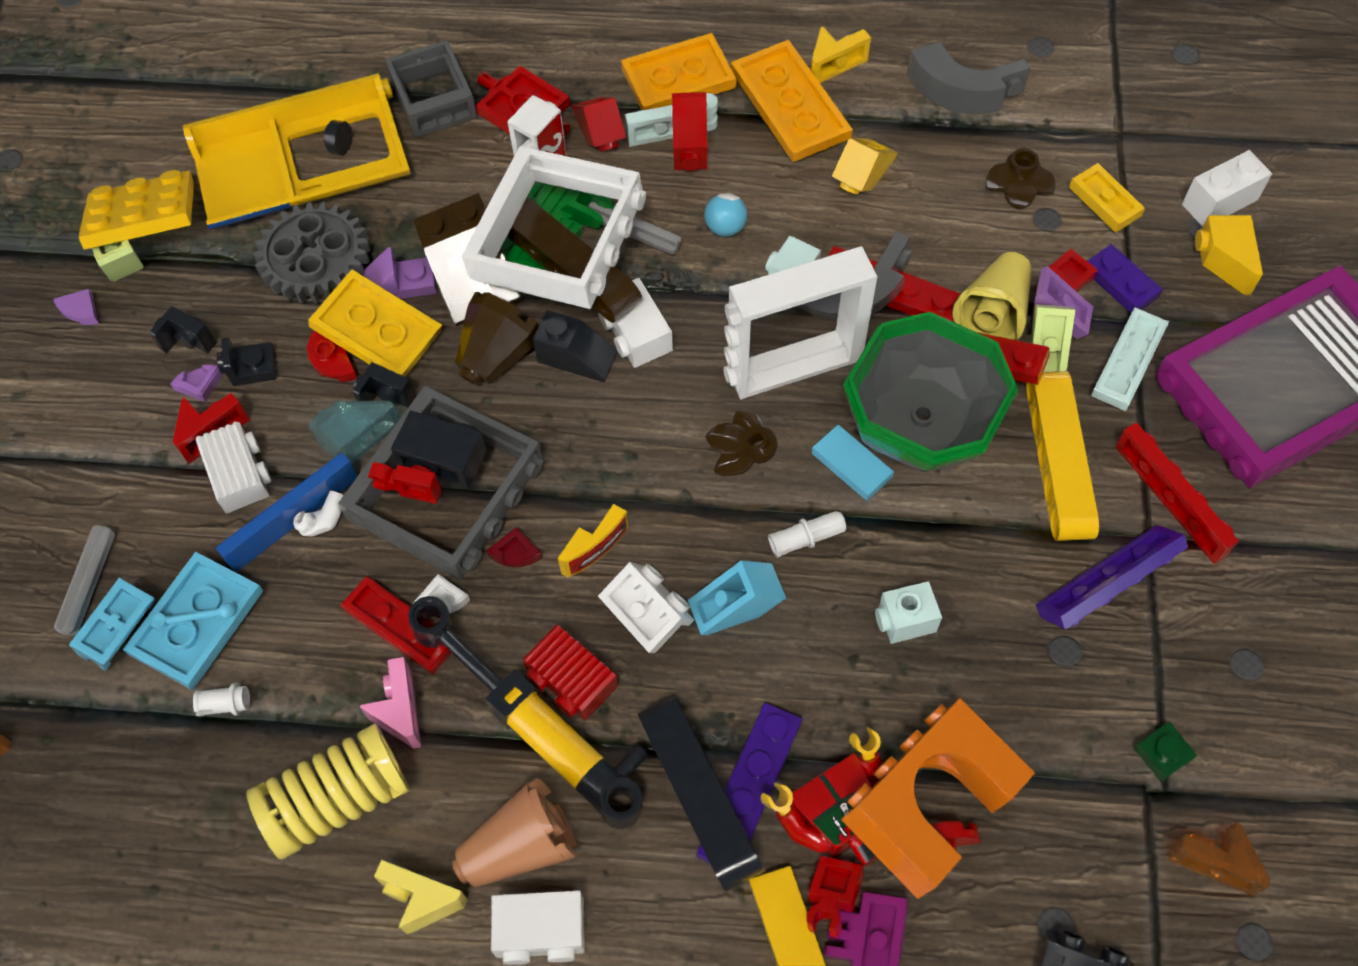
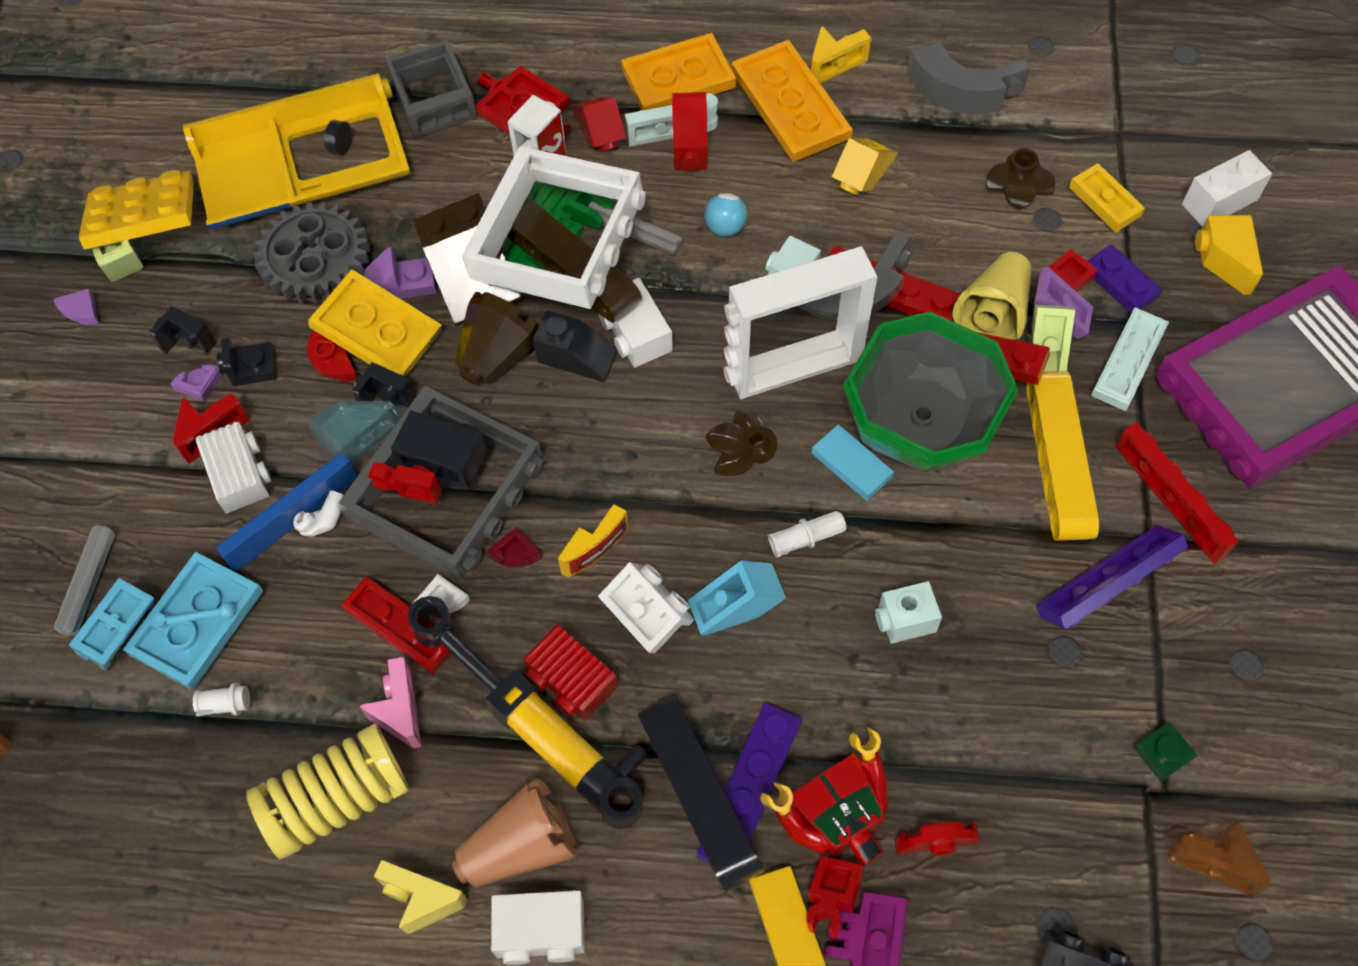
orange arch [841,698,1035,899] -> none

